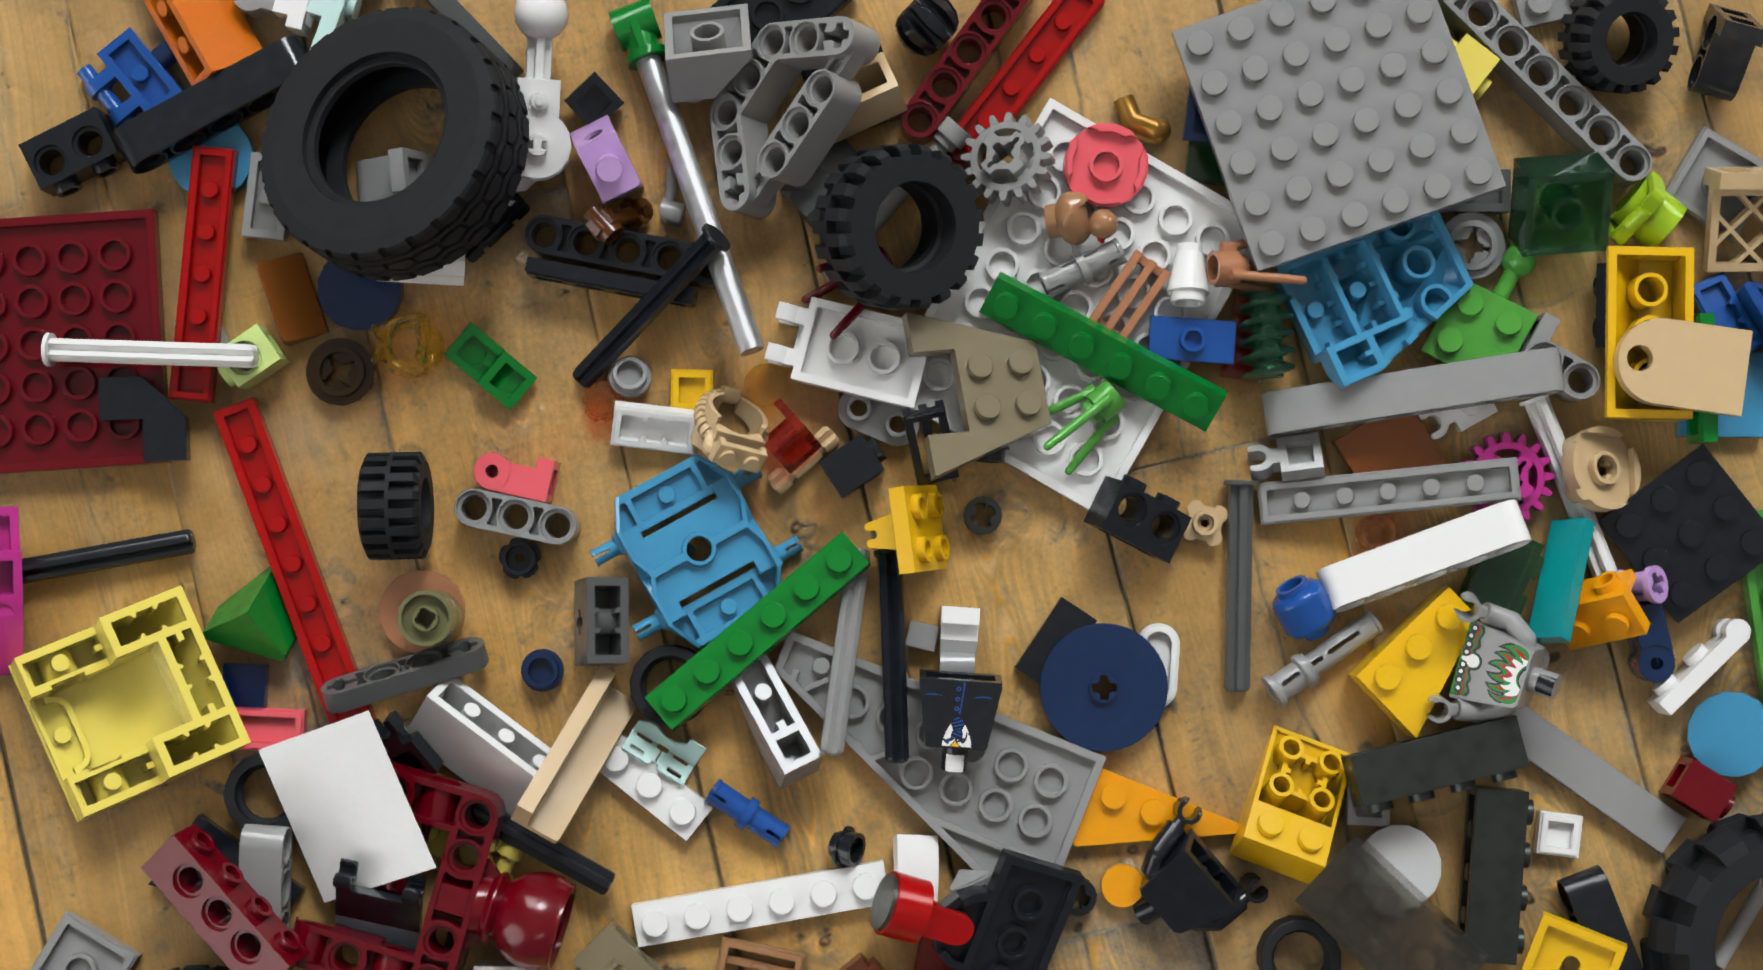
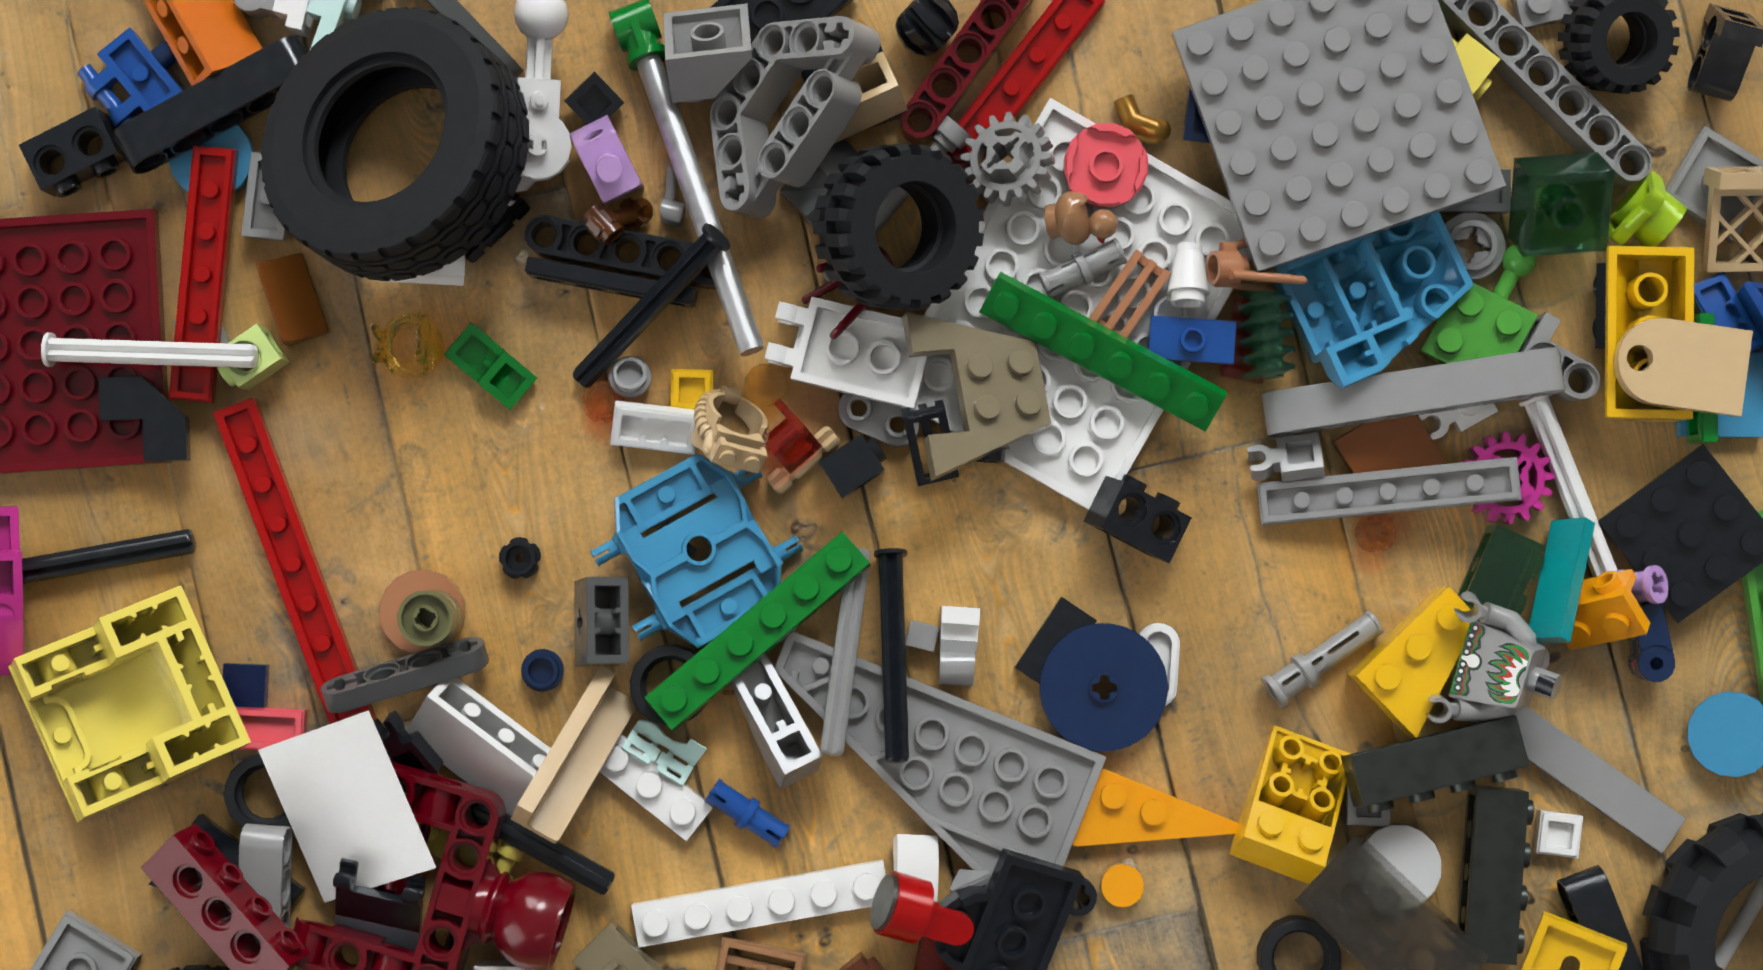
green slope [203,567,297,662] -> none
dark brown gear [306,338,376,406] -> none
dark blue tile [318,261,404,331] -> none
light grey tile [355,147,435,202] -> none
black tyre [357,452,434,560] -> none
light grey beam [454,489,581,545] -> none
coral leg [474,453,561,504] -> none
black plate [828,826,866,868] -> none
yellow plate [864,485,950,575] -> none
black torso [919,669,1002,772] -> none
pearl dark grey bush [963,496,1002,535] -> none
bright green plant [1043,381,1126,475] -> none
black torso [1133,796,1268,933] -> none
tan plate [1183,500,1228,546] -> none
clear green tile [1184,141,1225,186] -> none
dark grey axle [1223,480,1258,692] -> none
blue head [1272,575,1336,641] -> none
white beam [1316,499,1532,613] -> none
tan plate [1562,426,1641,512] -> none
white plate [1647,618,1751,715] -> none
dark red brick [1659,756,1738,823] -> none

